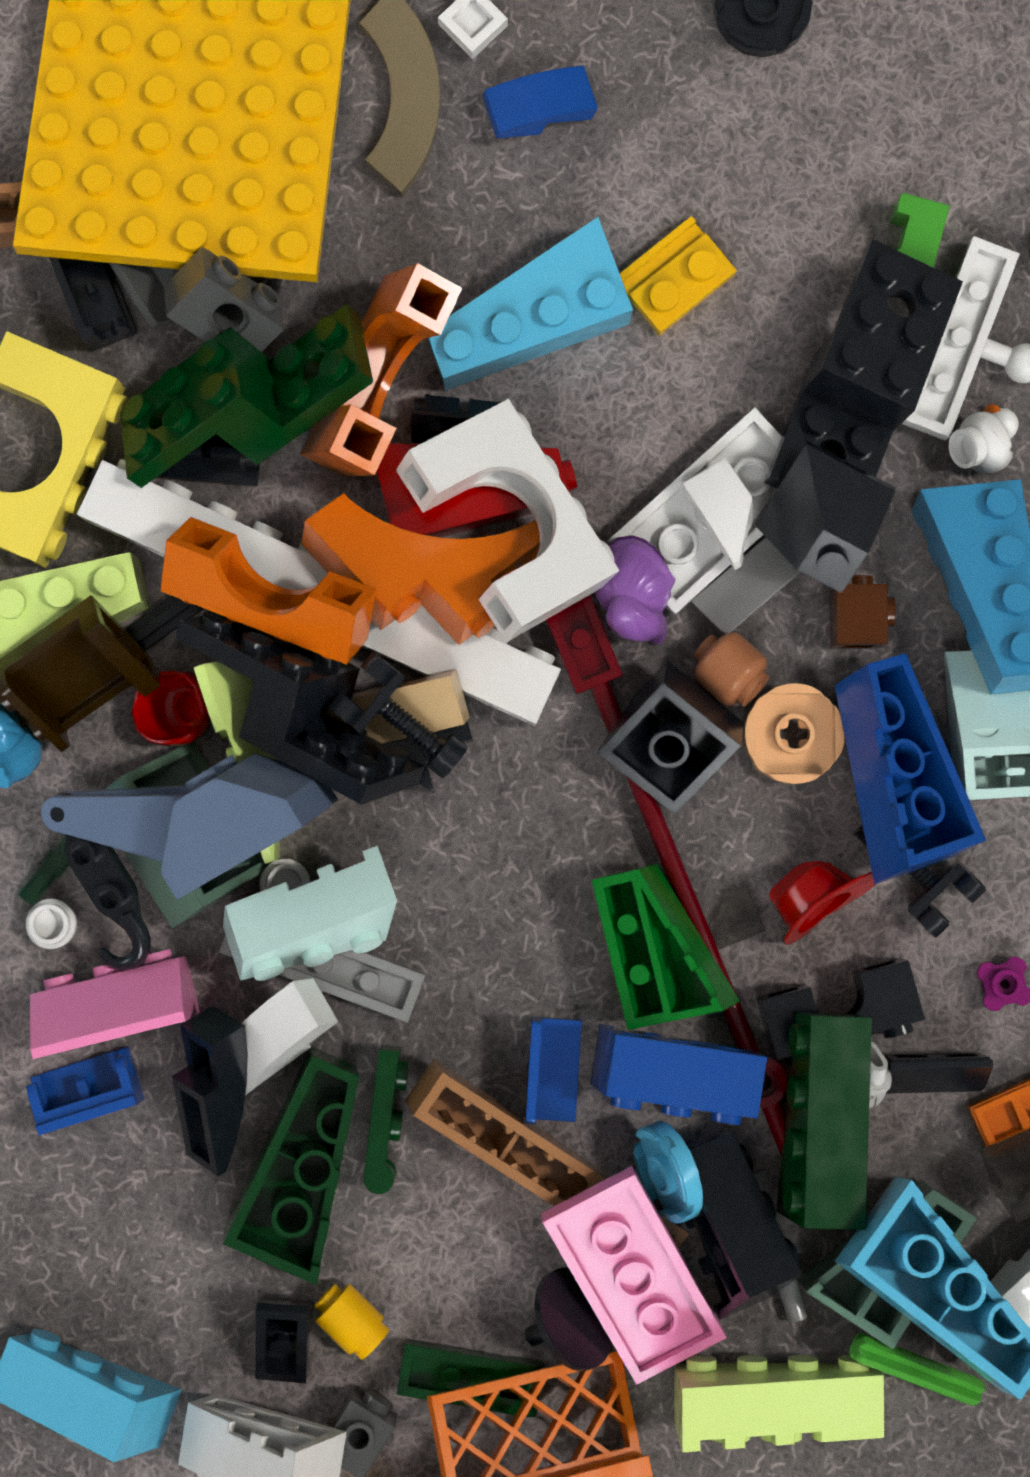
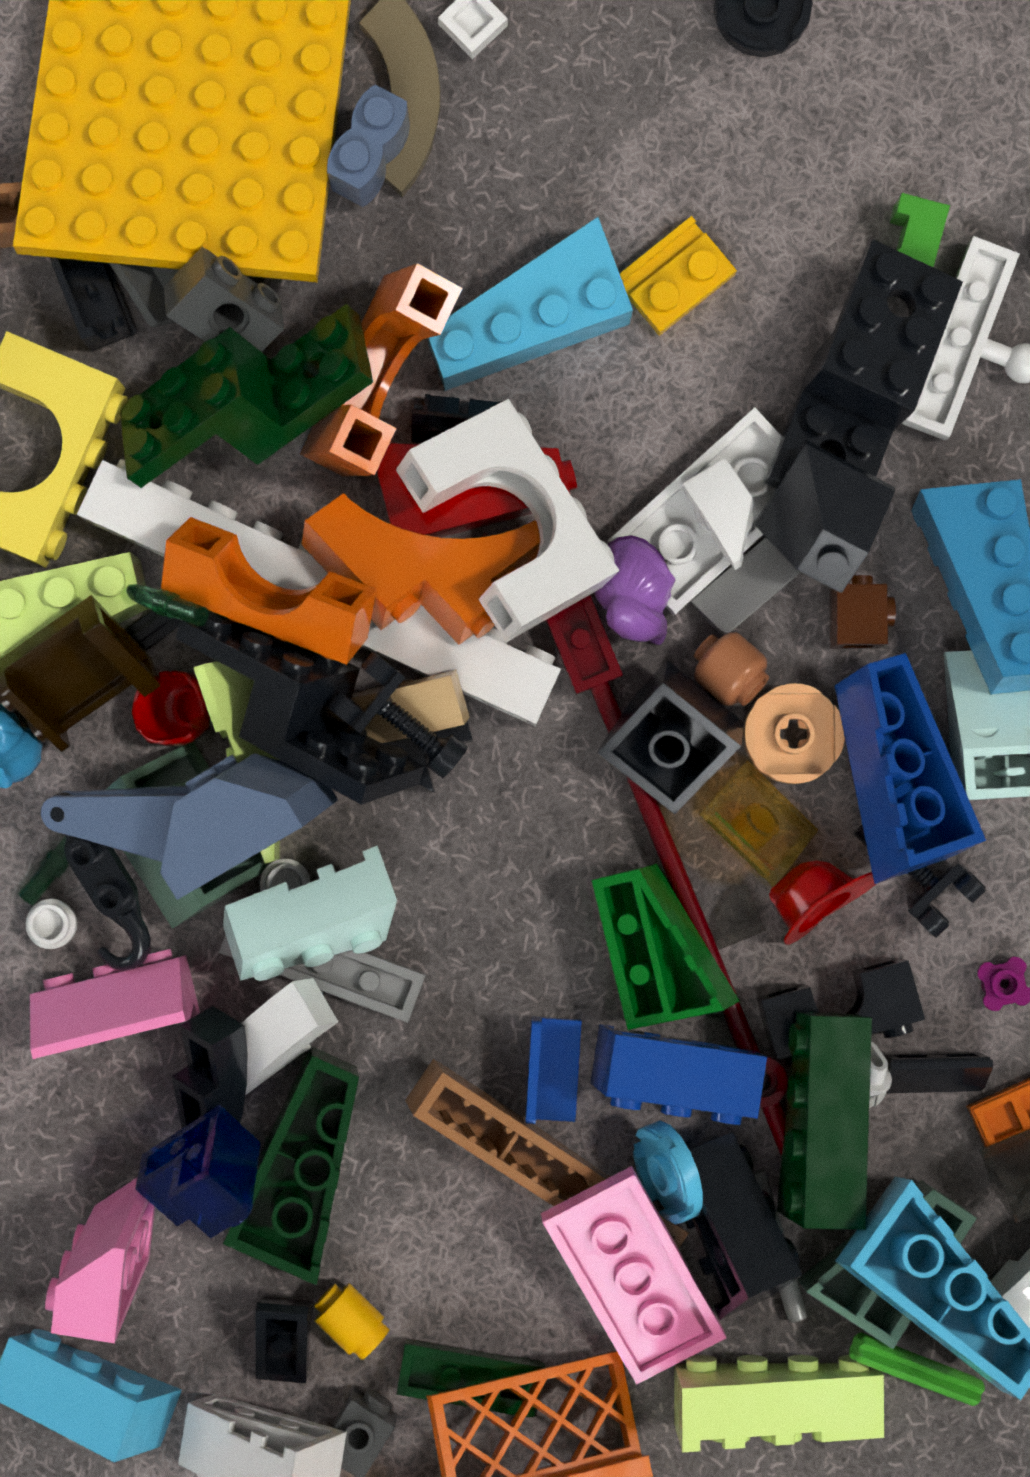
blue hinge [26,1046,144,1136] -> none
black hinge [159,434,260,486] -> none
dark green plate [364,1045,409,1194] -> none
blue slope [482,66,598,139] -> none
black shield [525,1267,612,1371] -> none
white animal [949,404,1019,474] -> none
none -> bright pink slope [45,1169,159,1344]
none -> clear green piece [126,584,209,626]
none -> clear blue brick [135,1105,260,1238]
none -> sand blue brick [327,84,410,207]
none -> clear yellow slope [693,760,818,887]

